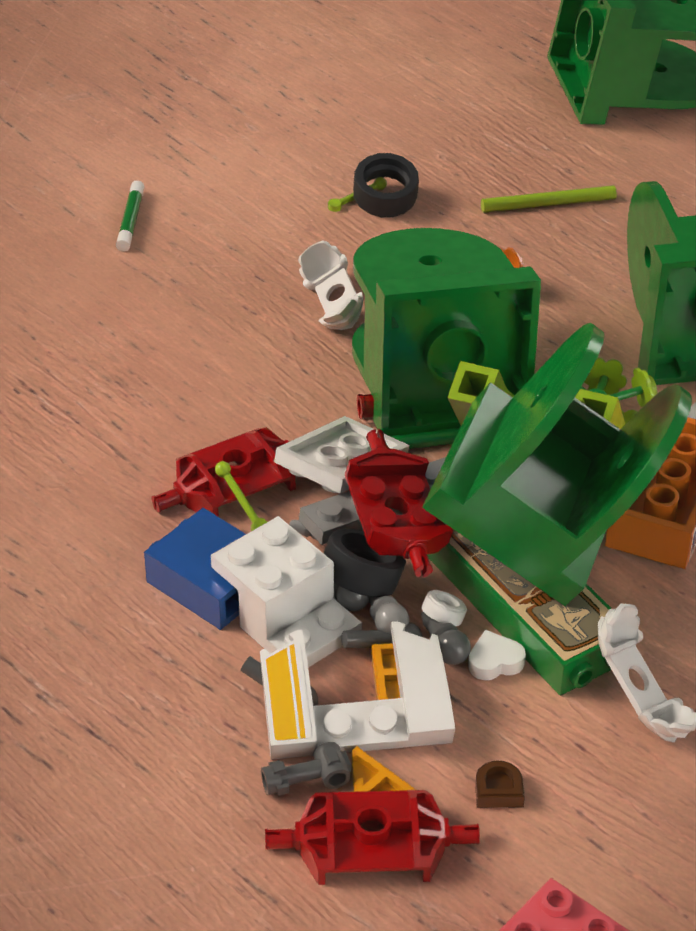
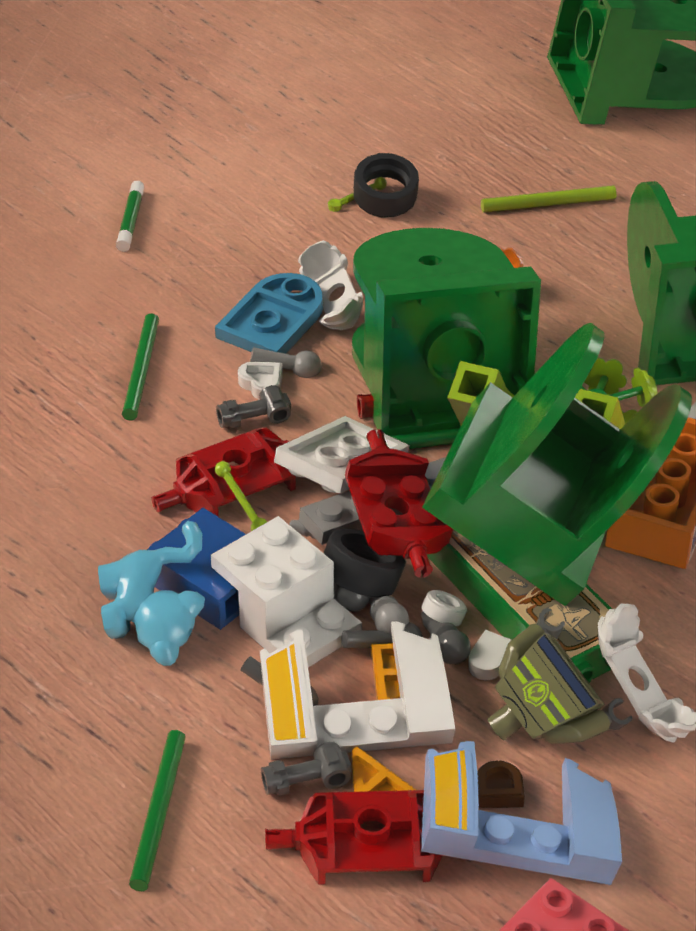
none -> medium azure animal [98,521,205,666]
none -> green bar [122,313,159,421]
none -> green bar [129,730,186,891]
none -> dark azure tile [215,273,323,354]
none -> dark grey bar [216,385,291,428]
none -> white tile [238,362,283,400]
none -> light grey bar [250,347,322,378]
none -> light blue wedge [421,741,622,885]
none -> olive torso [487,608,632,744]

